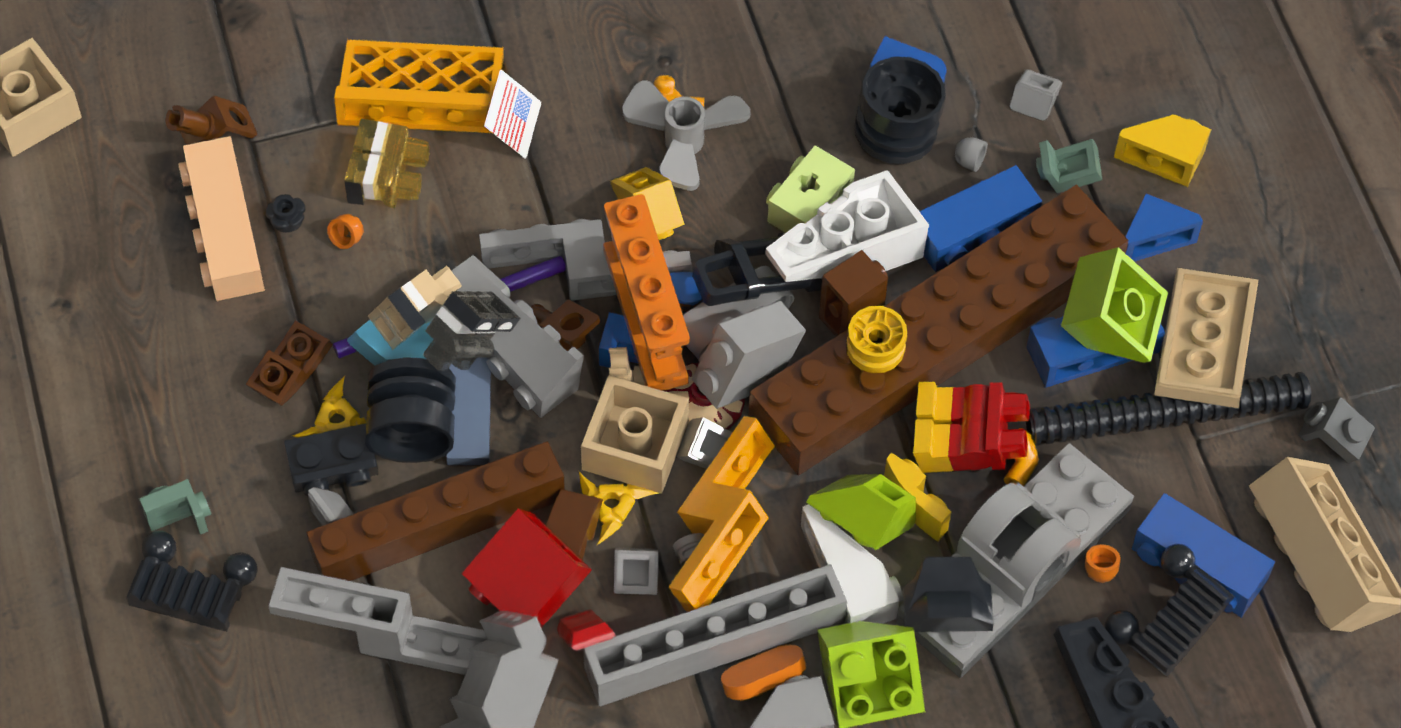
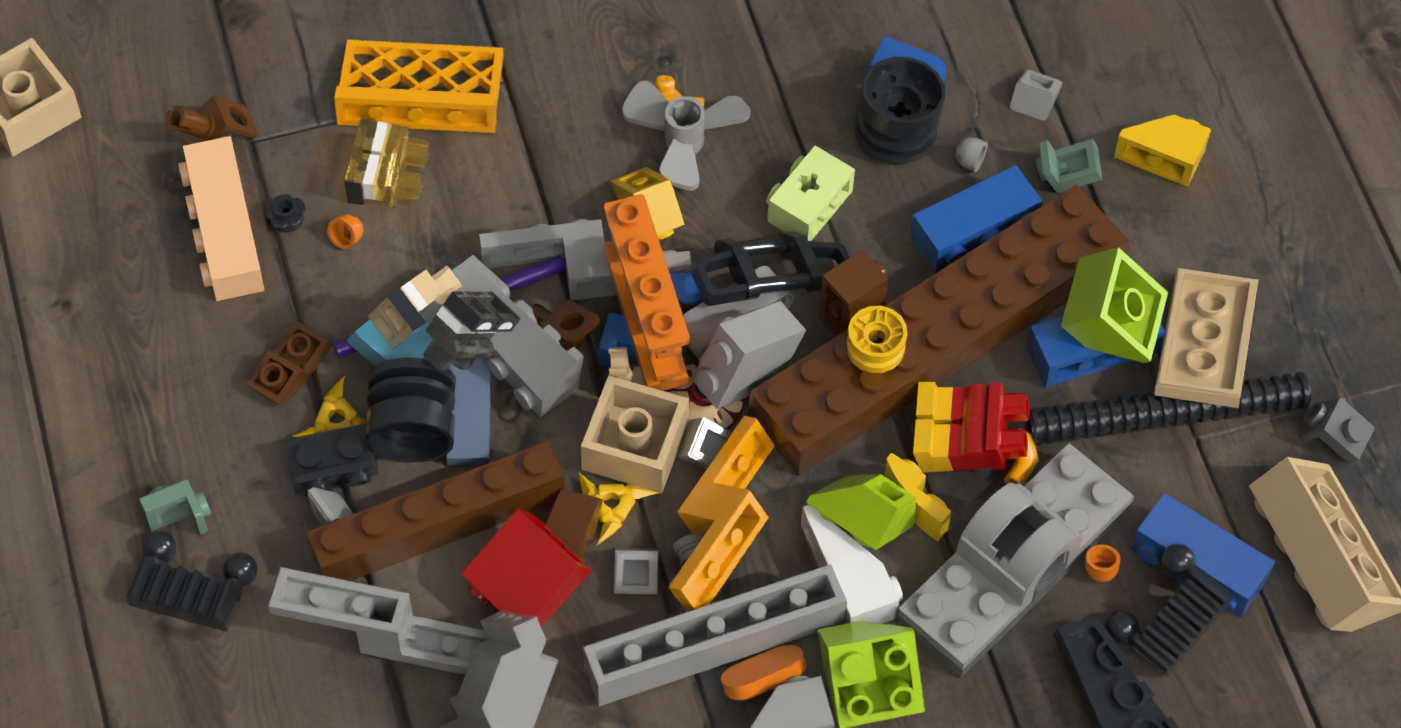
sticker [485,70,541,158] -> none
red tile [557,609,615,651] -> none
white wedge [765,170,929,282] -> none
black slope [903,557,994,632] -> none
blue slope [1125,194,1203,262] -> none

